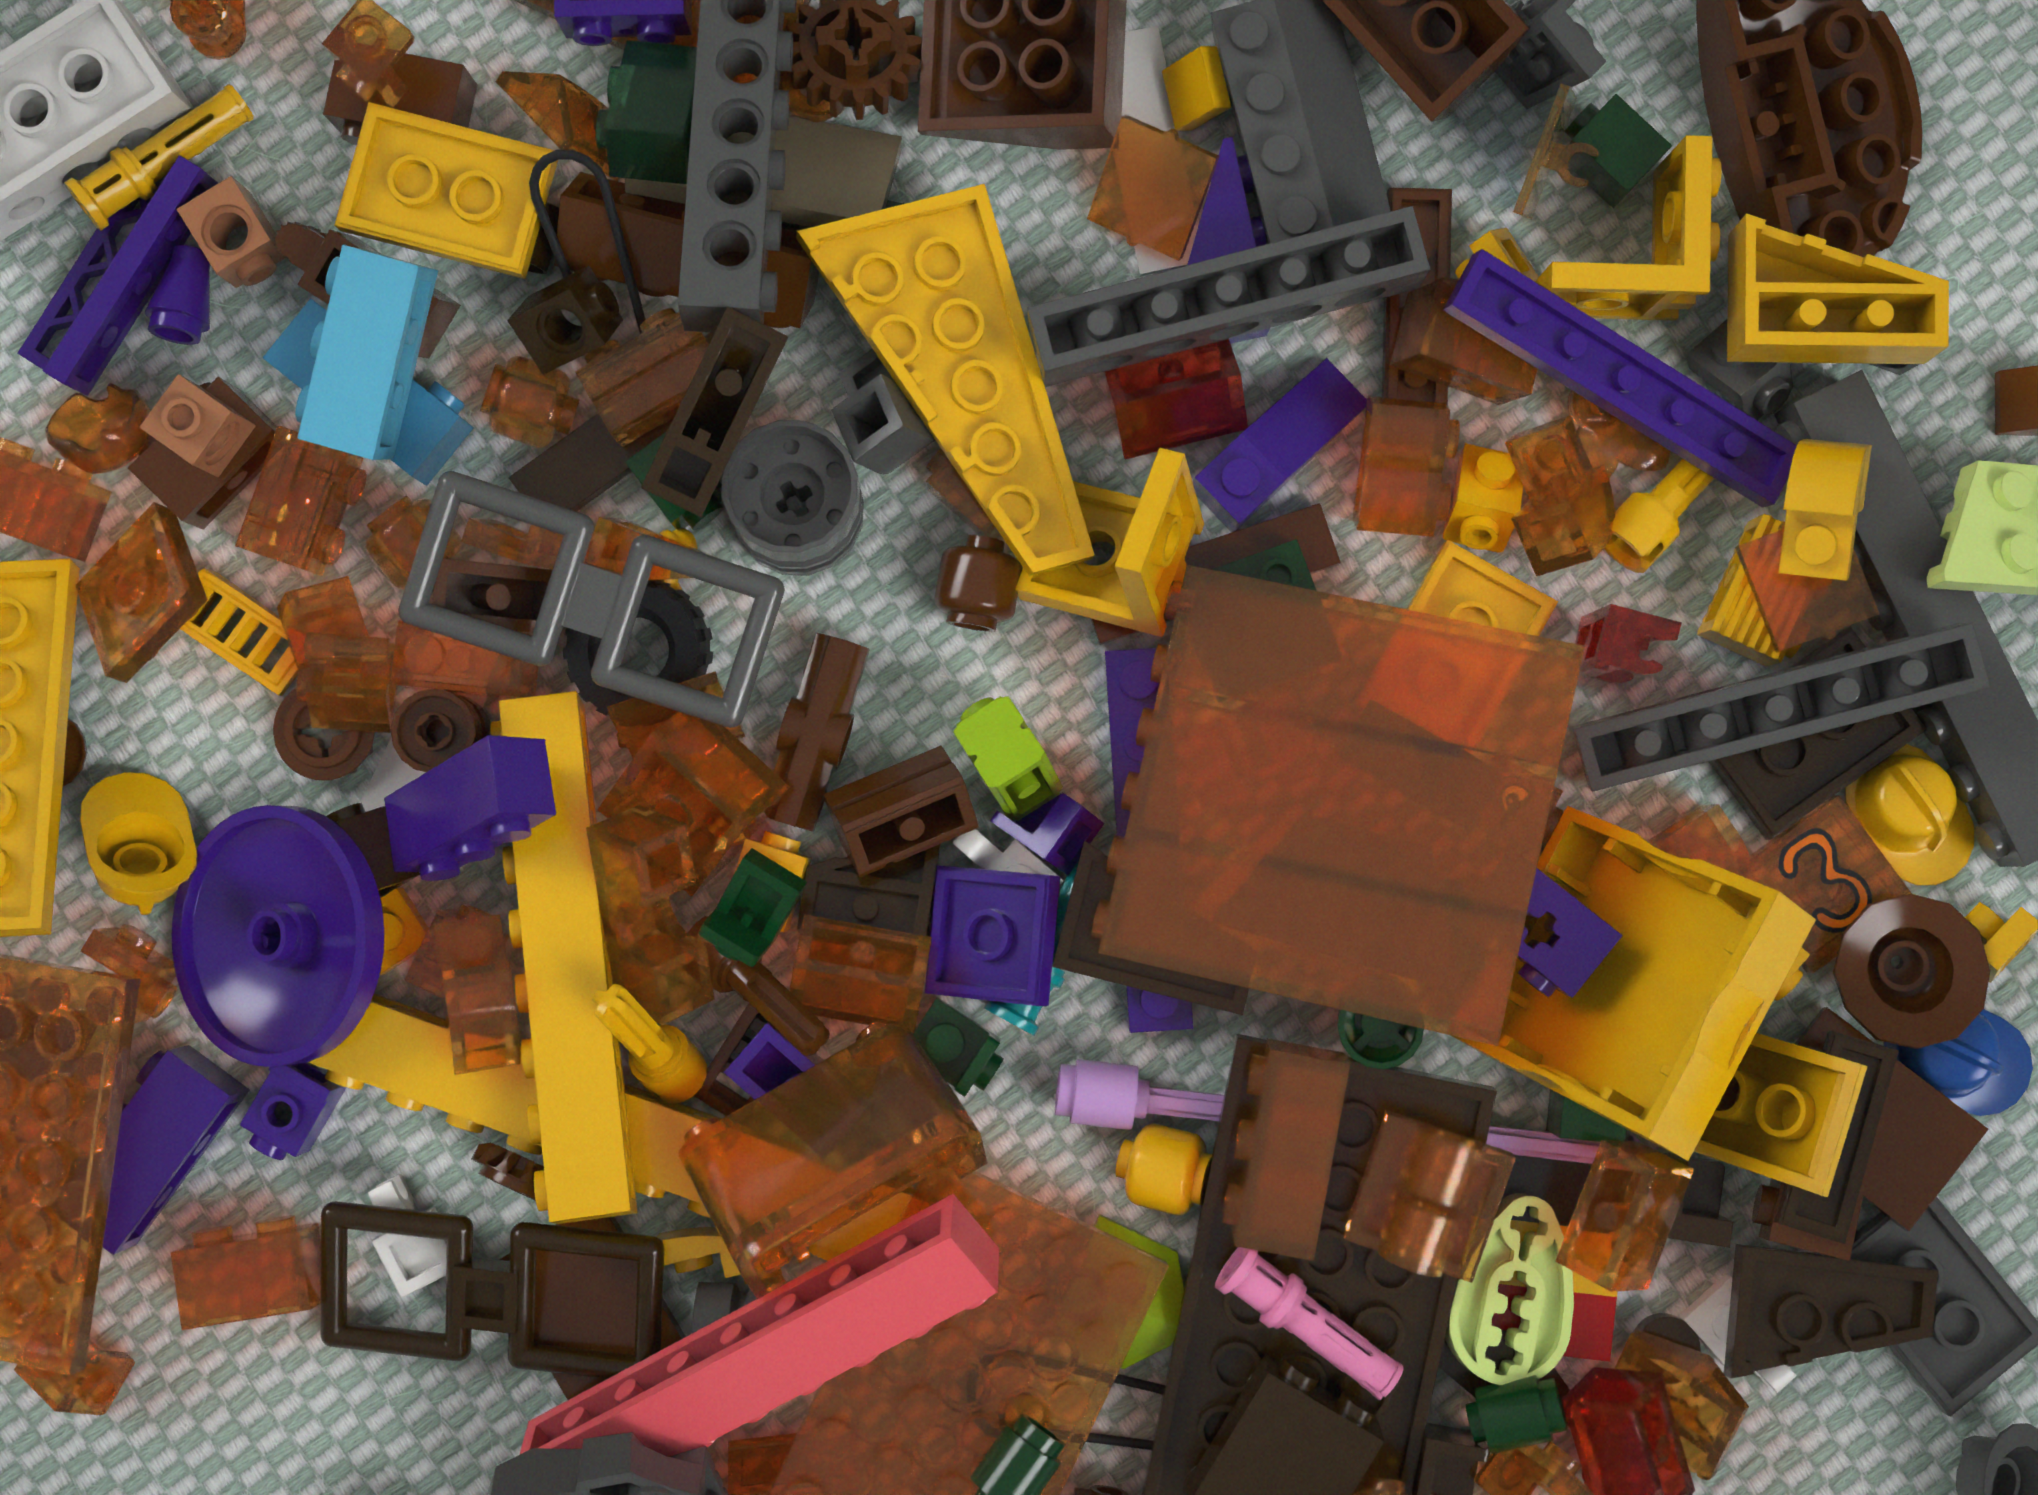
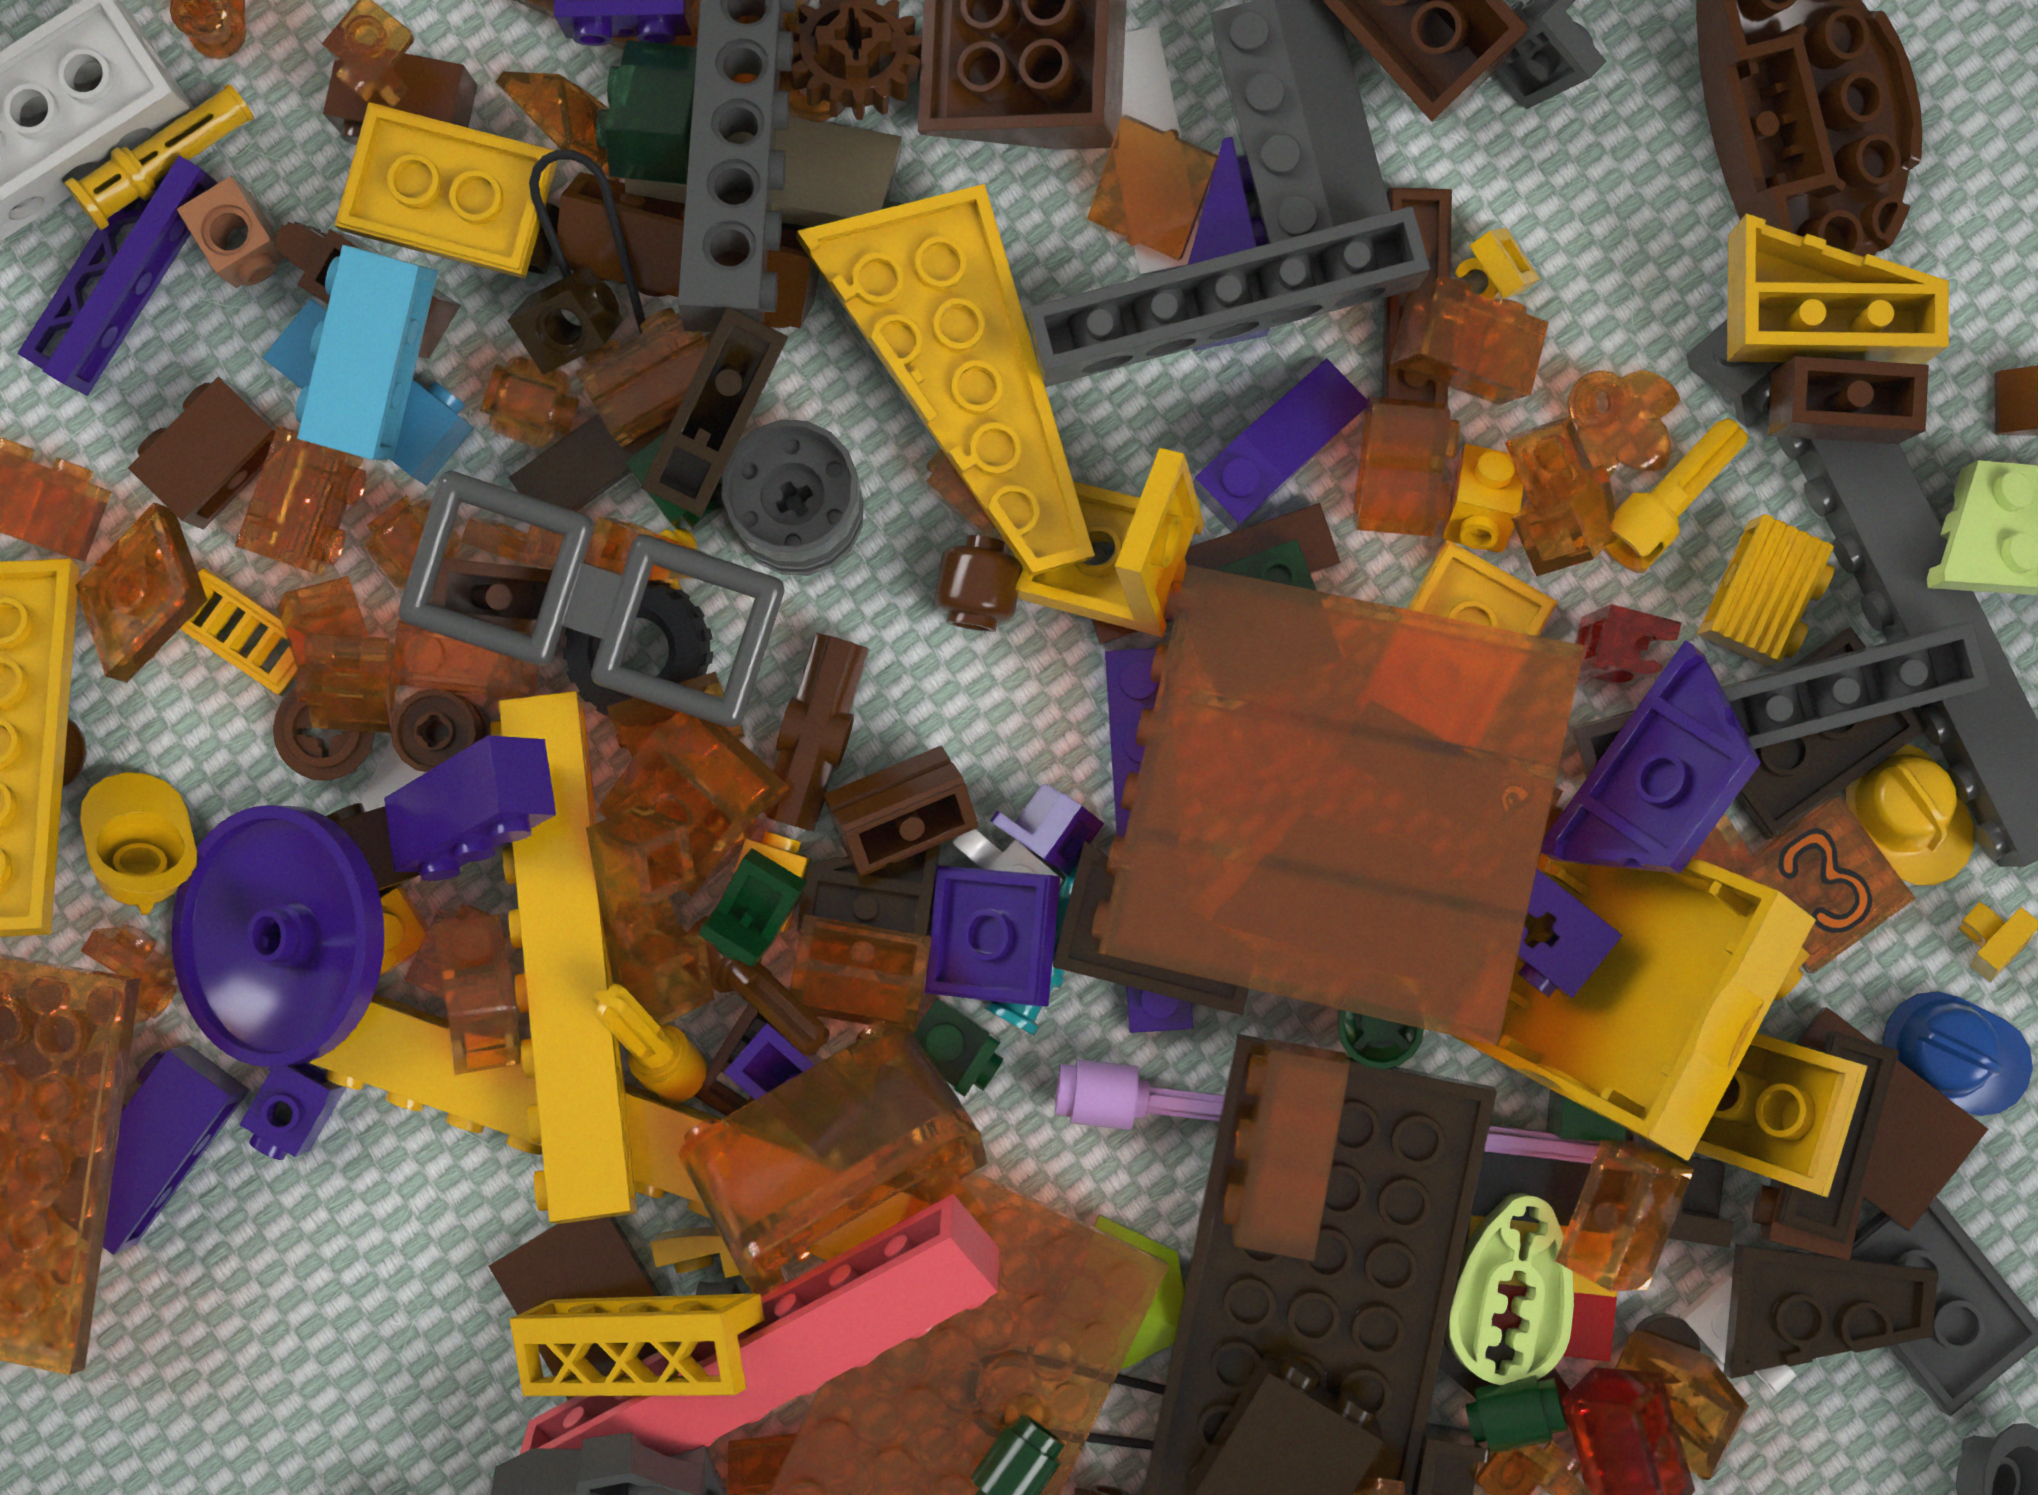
clear orange bracket [14,1313,135,1415] -> none
clear orange hair [45,383,151,474] -> none
nougat brick [139,374,256,478] -> none
dark purple cone [145,245,210,345] -> none
clear orange brick [171,1215,321,1330] -> none
dark brown bar [320,1201,665,1379] -> none
white plate [368,1174,447,1298] -> none
reddish brown gear [471,1142,544,1201] -> none
dark grey brick [831,349,936,475] -> none
lime brick [953,696,1063,822] -> none
clear red brick [1103,339,1248,460] -> none
yellow head [1116,1123,1212,1216] -> none
yellow tile [1162,46,1231,131] -> none
bright pink pin [1215,1240,1403,1400] -> none
clear orange plate [1343,1110,1516,1283] -> none
dark purple plate [1443,249,1797,508] -> none
clear orange piece [1513,83,1600,220] -> none
yellow bracket [1535,135,1721,321] -> none
dark green brick [1558,94,1672,209] -> none
clear orange piece [1735,522,1879,653] -> none
yellow brick [1778,439,1872,581] -> none
reddish brown hat [1833,893,1991,1049] -> none
none -> yellow fence [509,1293,765,1396]
none -> dark purple wing [1537,640,1761,874]
none -> reddish brown brick [1768,356,1929,444]

